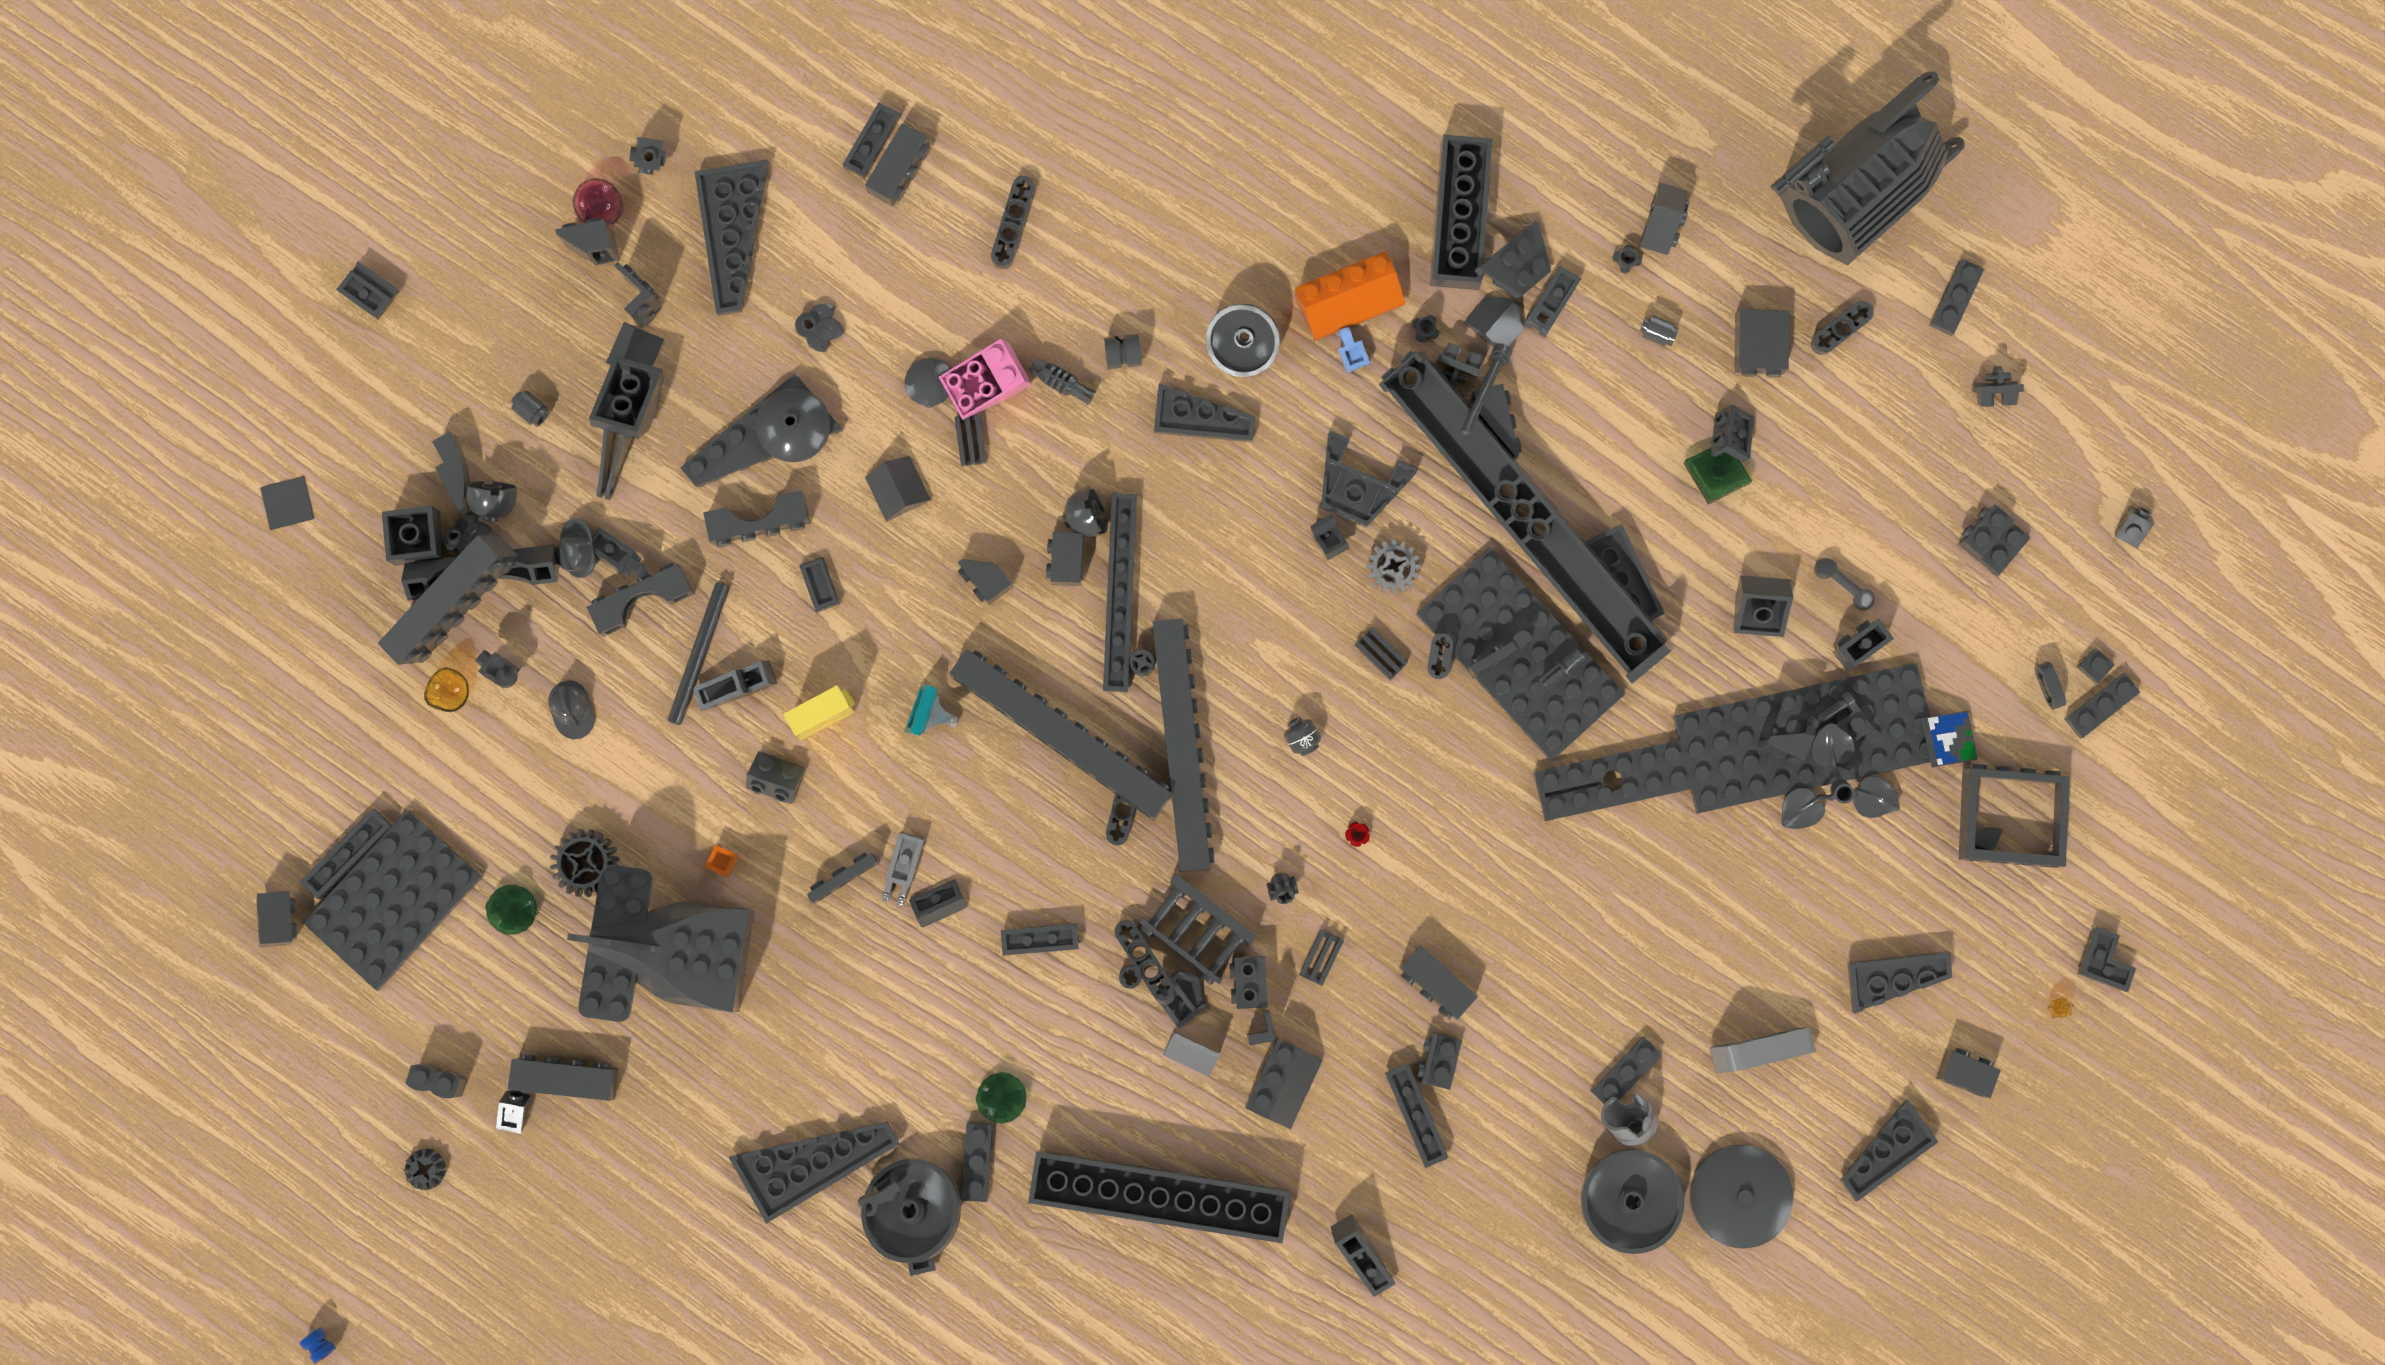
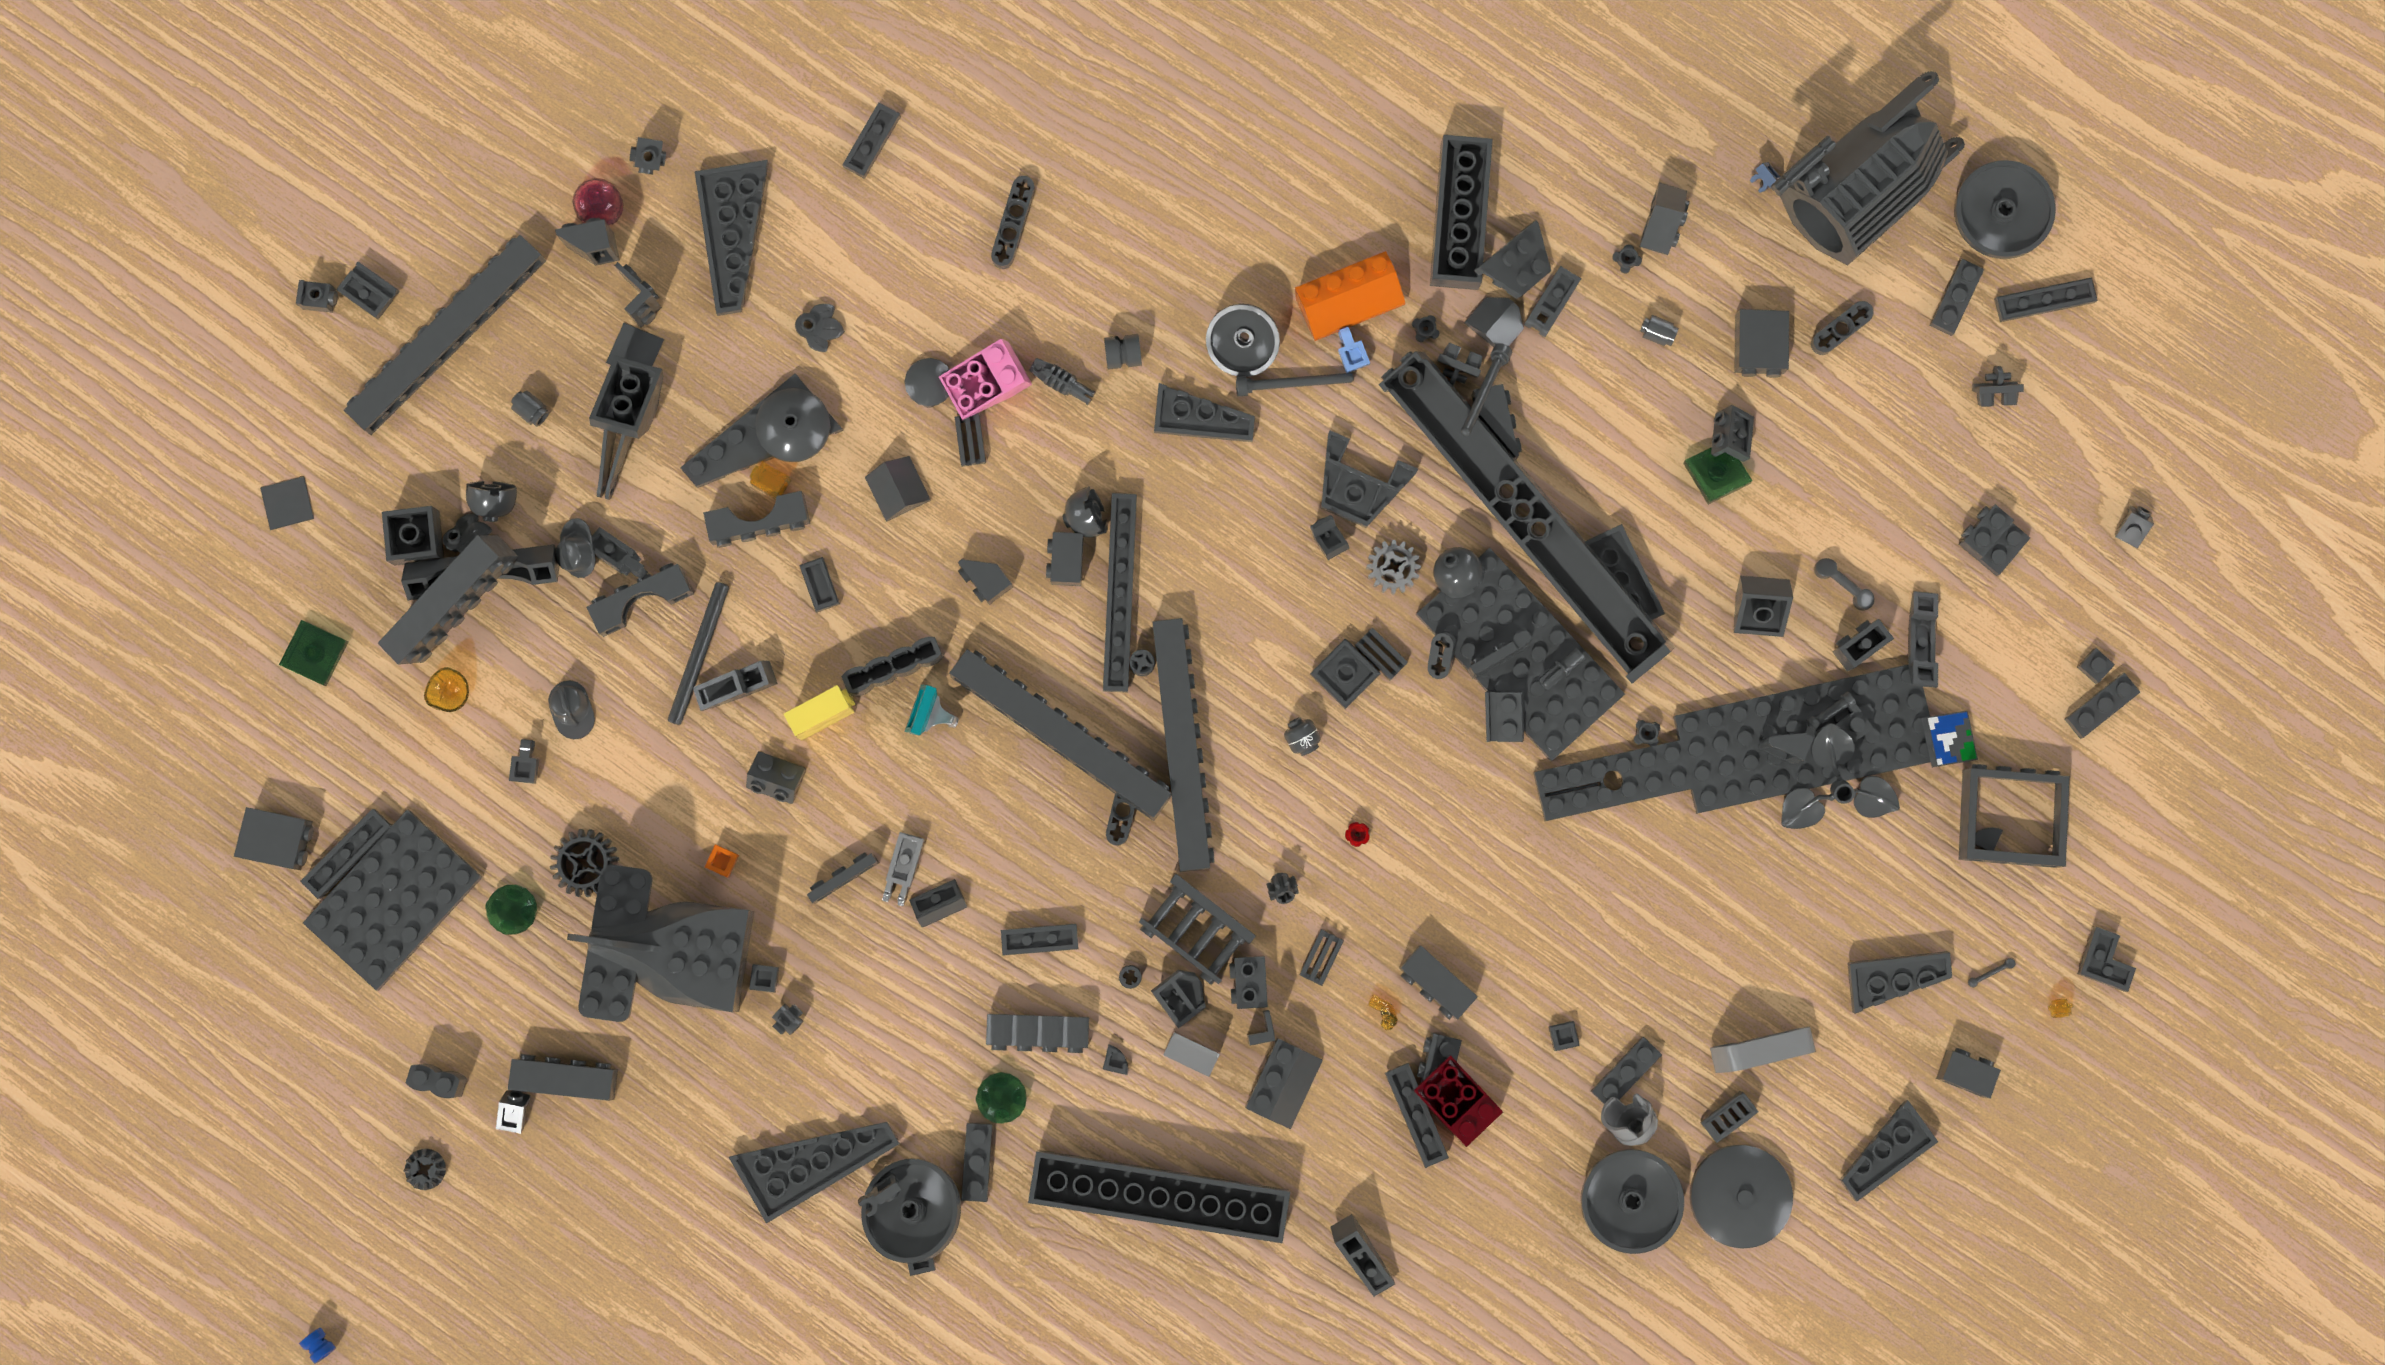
dark grey brick [256,891,297,948] -> none
dark grey slope [432,432,470,515] -> none
dark grey hips [475,650,520,689] -> none
dark grey brick [865,123,930,206] -> none
dark grey beam [1114,920,1177,1005] -> none
dark grey beam [2035,661,2066,710] -> none
none -> dark grey brick [234,807,314,870]
none -> clear green plate [279,620,348,686]
none -> dark grey brick [296,280,338,313]
none -> dark grey brick [343,235,546,435]
none -> dark grey plate [509,739,539,784]
none -> clear yellow brick [749,461,791,500]
none -> dark grey plate [749,964,779,993]
none -> dark grey gear [772,1004,804,1035]
none -> dark grey brick [841,637,944,697]
none -> dark grey brick [986,1014,1089,1053]
none -> dark grey tile [1103,1044,1128,1075]
none -> dark grey piece [1236,373,1354,397]
none -> dark grey plate [1310,639,1381,709]
none -> clear yellow arm [1368,995,1398,1030]
none -> dark red slope [1413,1055,1503,1147]
none -> dark grey cylinder [1433,547,1485,598]
none -> dark grey plate [1485,691,1524,742]
none -> dark grey tile [1548,1021,1580,1051]
none -> dark grey plate [1634,720,1661,746]
none -> dark grey slope [1700,1091,1759,1143]
none -> sand blue tile [1750,162,1780,193]
none -> dark grey slope [1908,591,1938,688]
none -> dark grey dish [1954,160,2056,259]
none -> dark grey hinge [1968,958,2016,988]
none -> dark grey tile [1994,277,2098,322]

